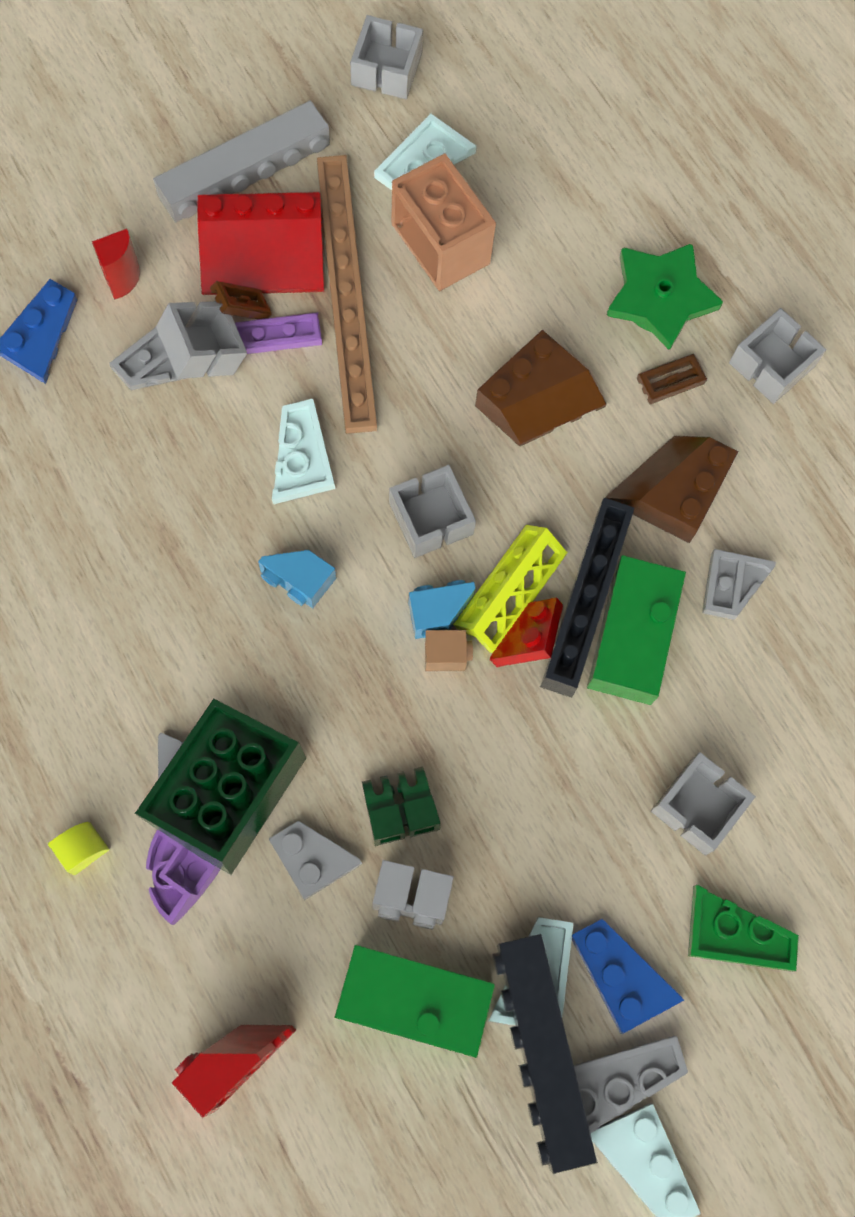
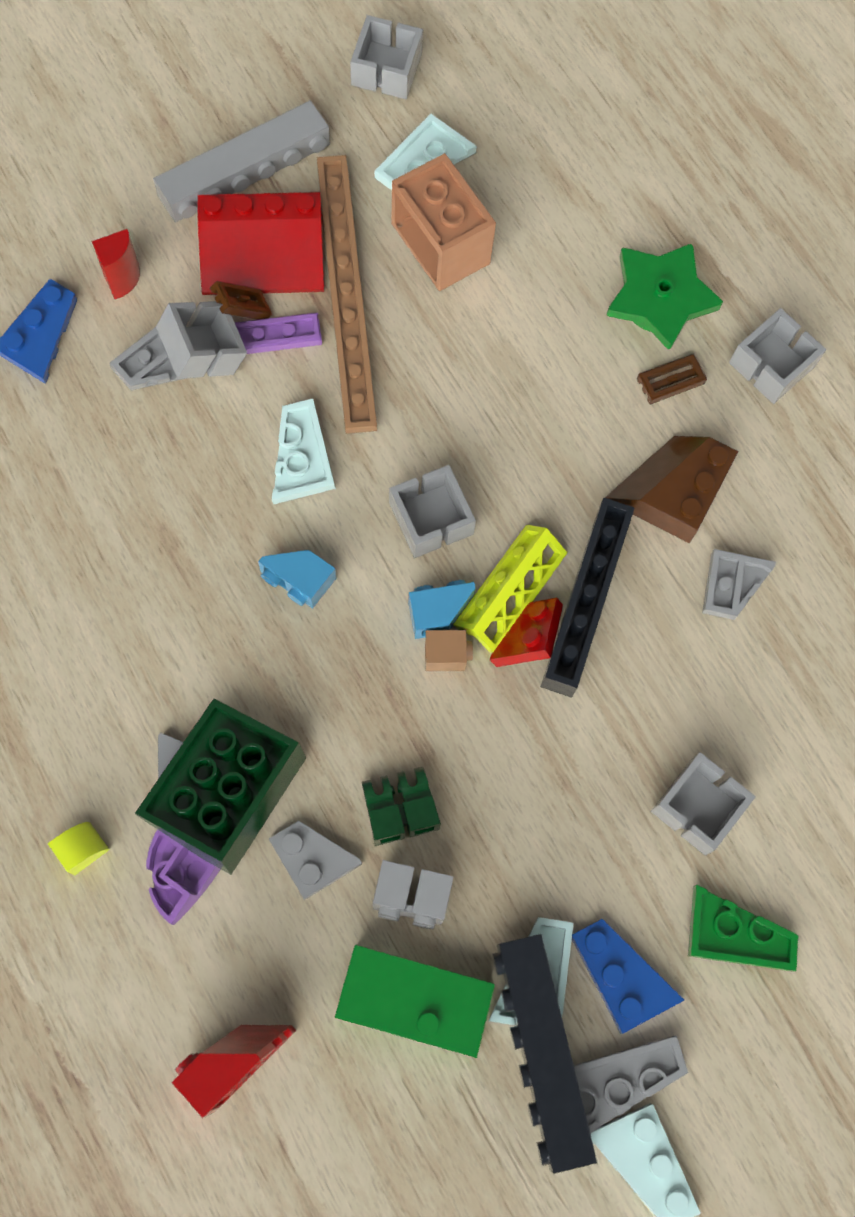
reddish brown wedge [475,329,607,446] -> none
green brick [587,555,686,705] -> none

